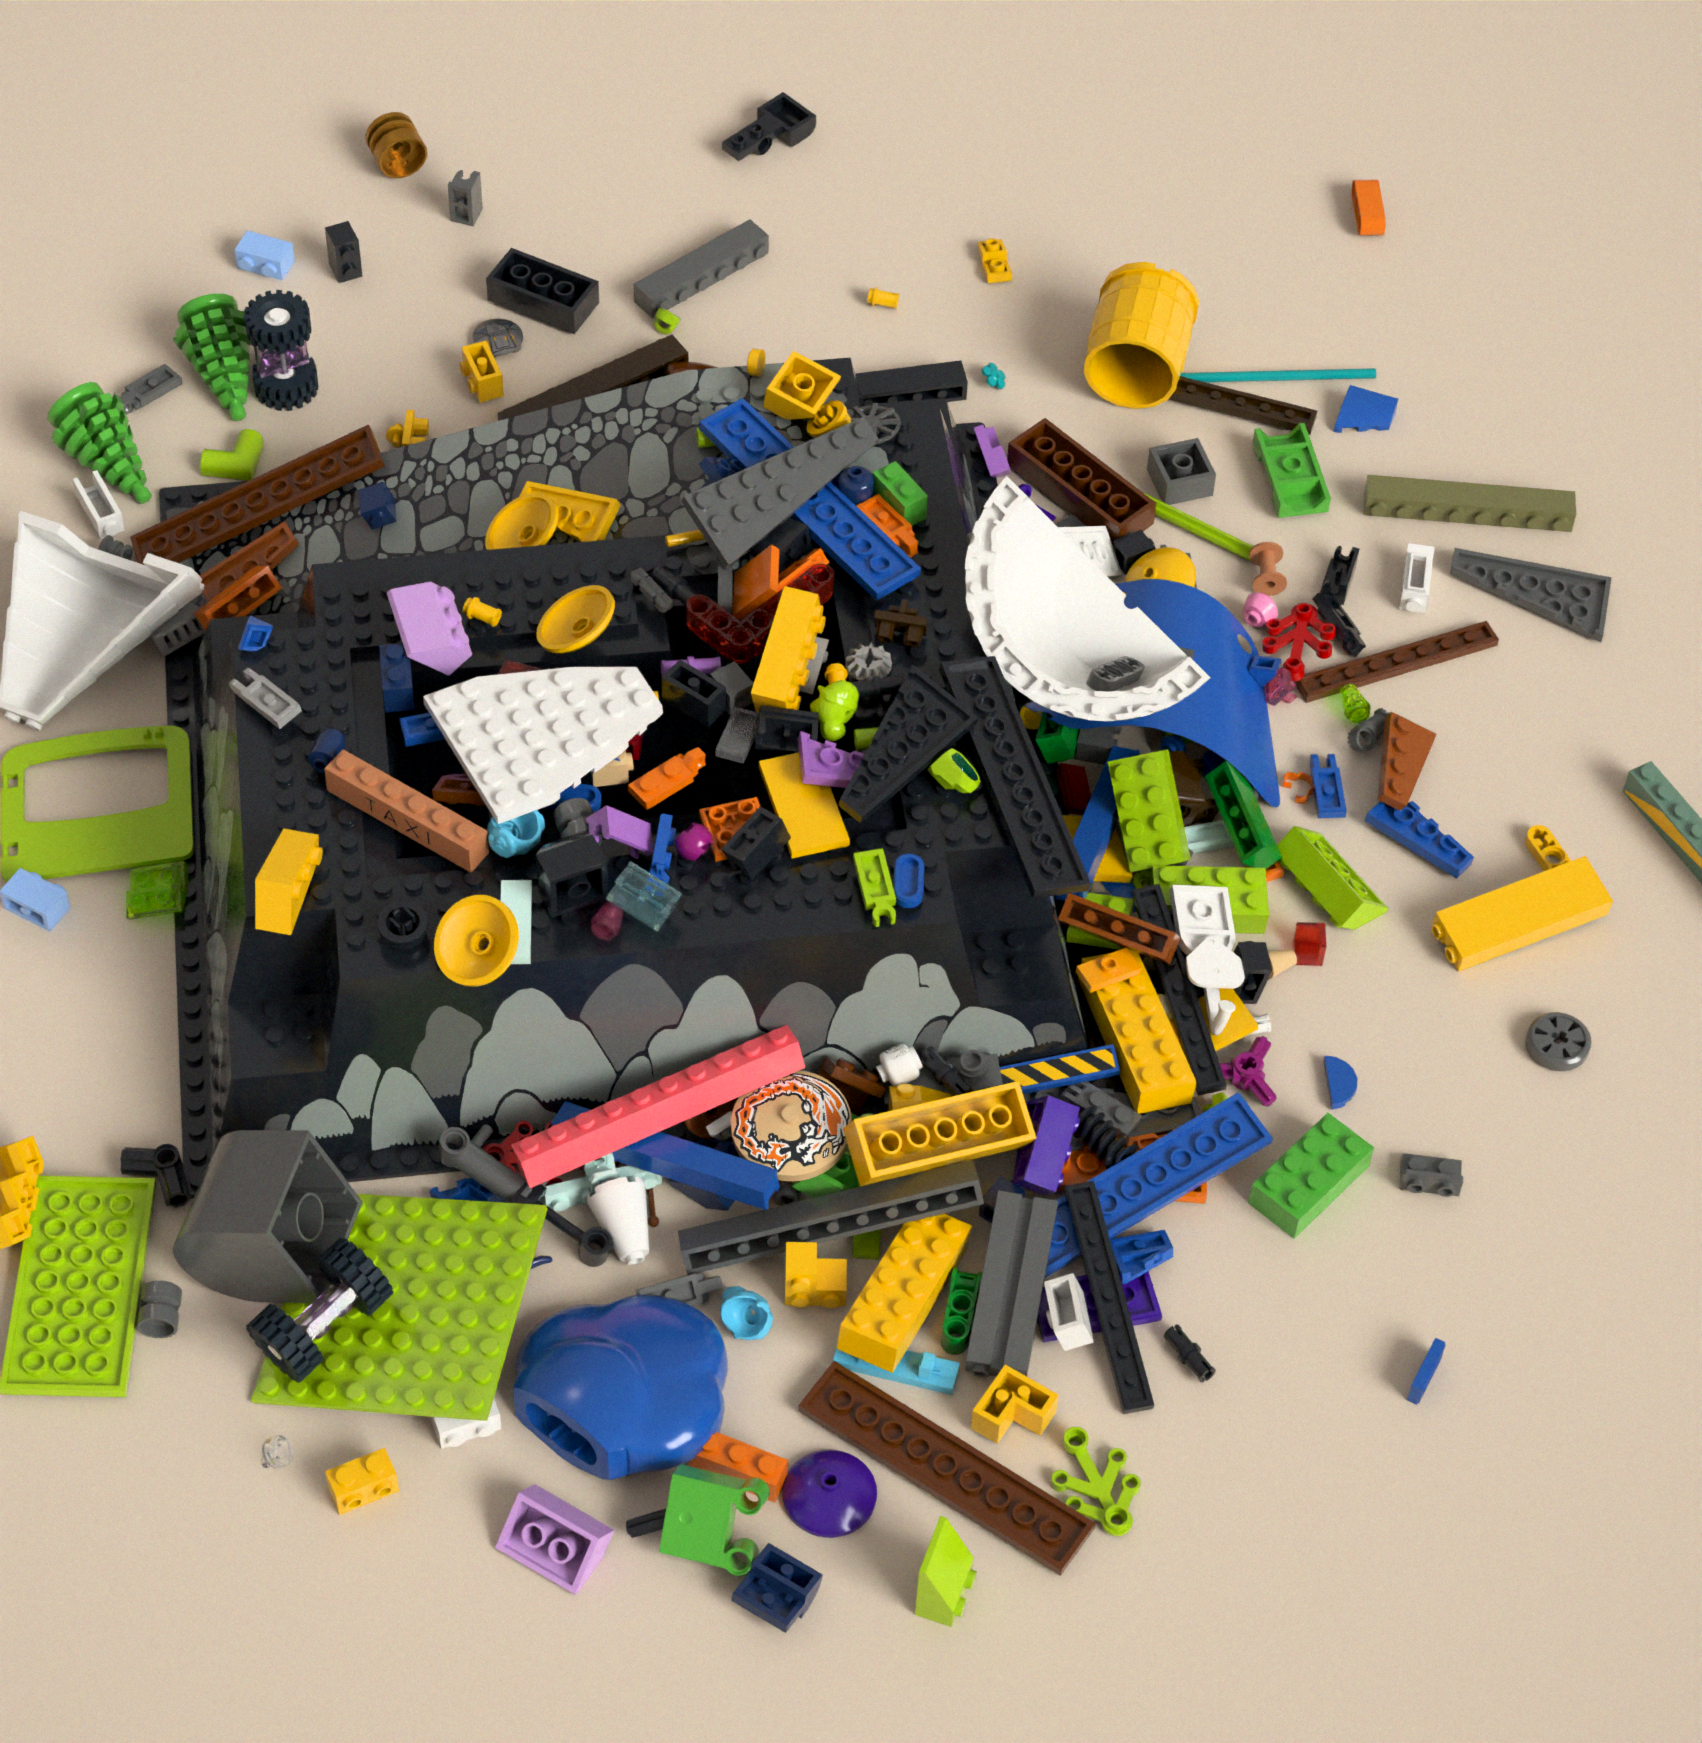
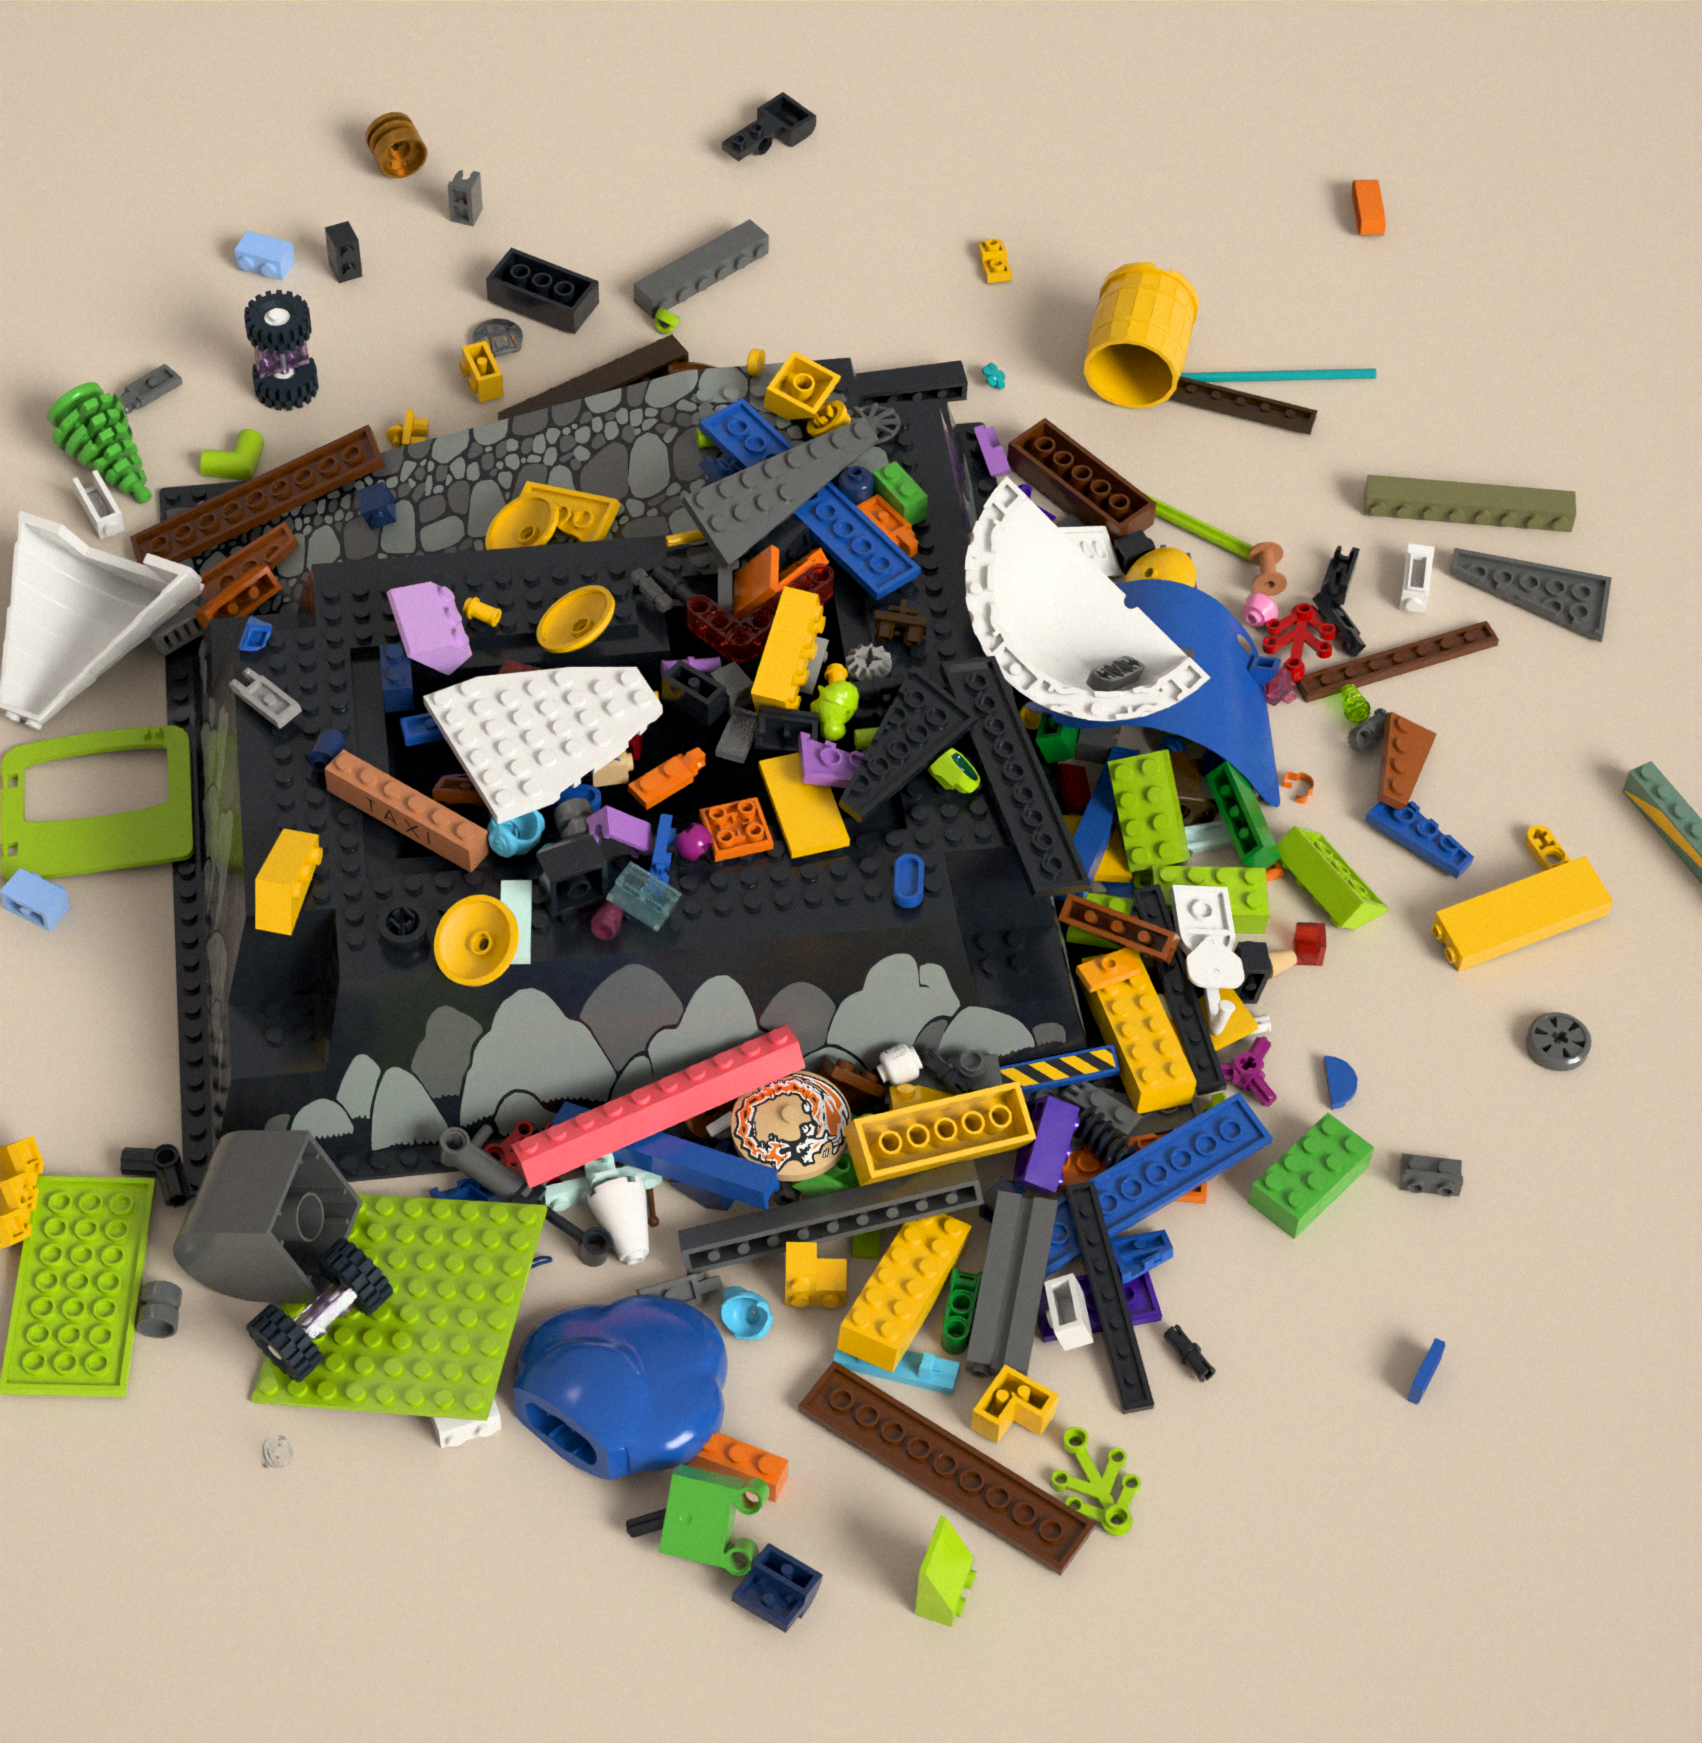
dark grey bush [98,535,133,560] -> none
clear neon green slope [126,861,188,920] -> none
bright green plant [173,294,251,421] -> none
yellow brick [325,1447,399,1515] -> none
lavender slope [495,1484,615,1594] -> none
black hinge [721,806,791,880] -> none
dark purple dish [782,1450,877,1538] -> none
lime plate [853,848,896,927] -> none
yellow pin [867,287,900,309] -> none
dark grey brick [1147,438,1216,505] -> none
bright green piece [1253,423,1331,518] -> none
blue hinge [1310,754,1347,819] -> none
blue slope [1334,385,1399,433] -> none

